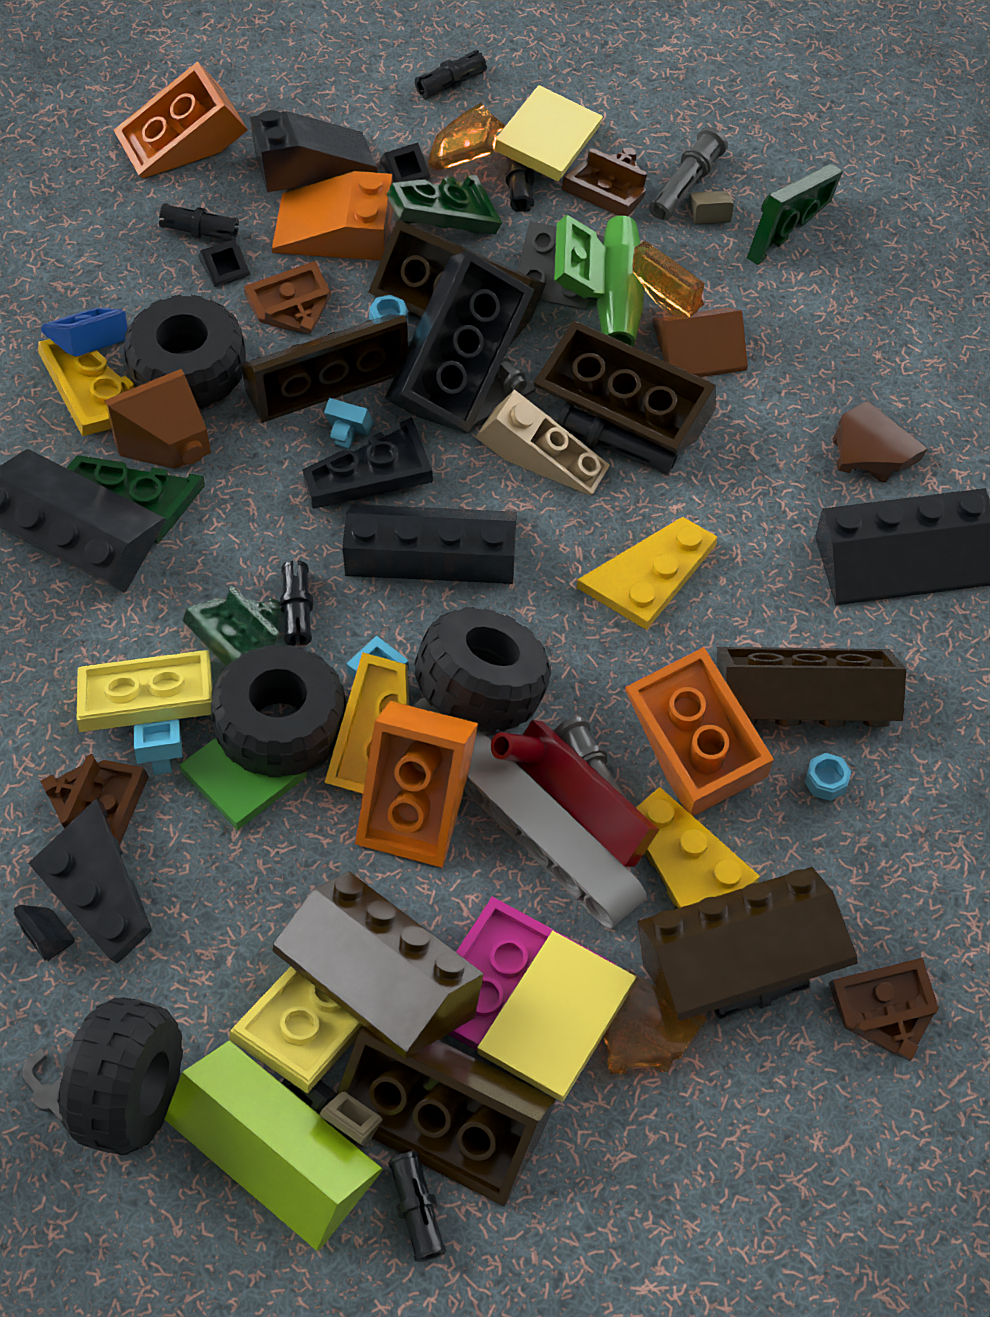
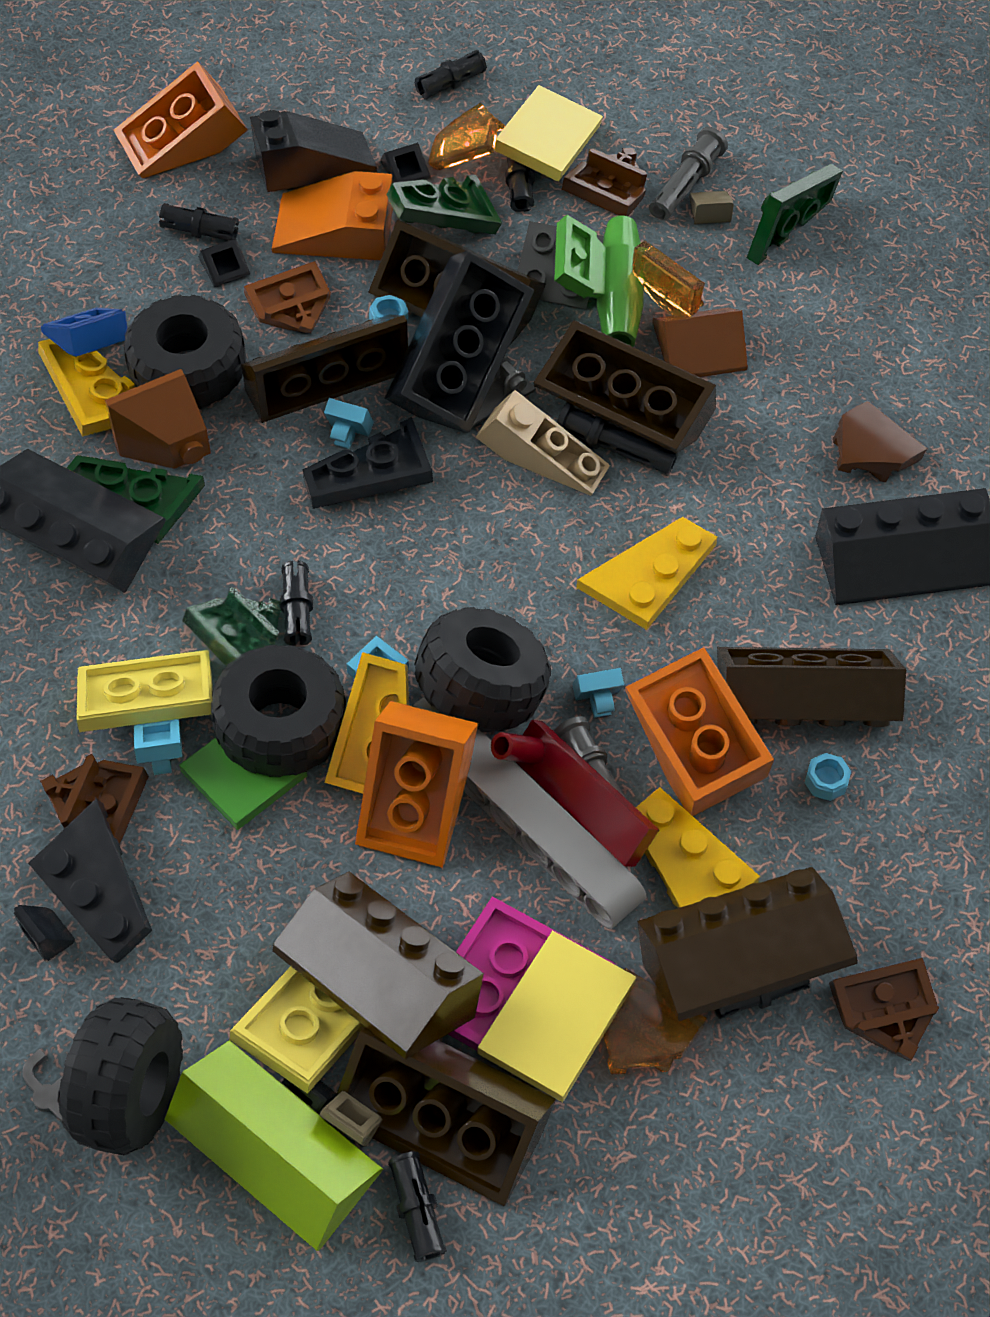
black slope [342,504,517,584] -> none
none -> medium azure tile [572,668,624,718]

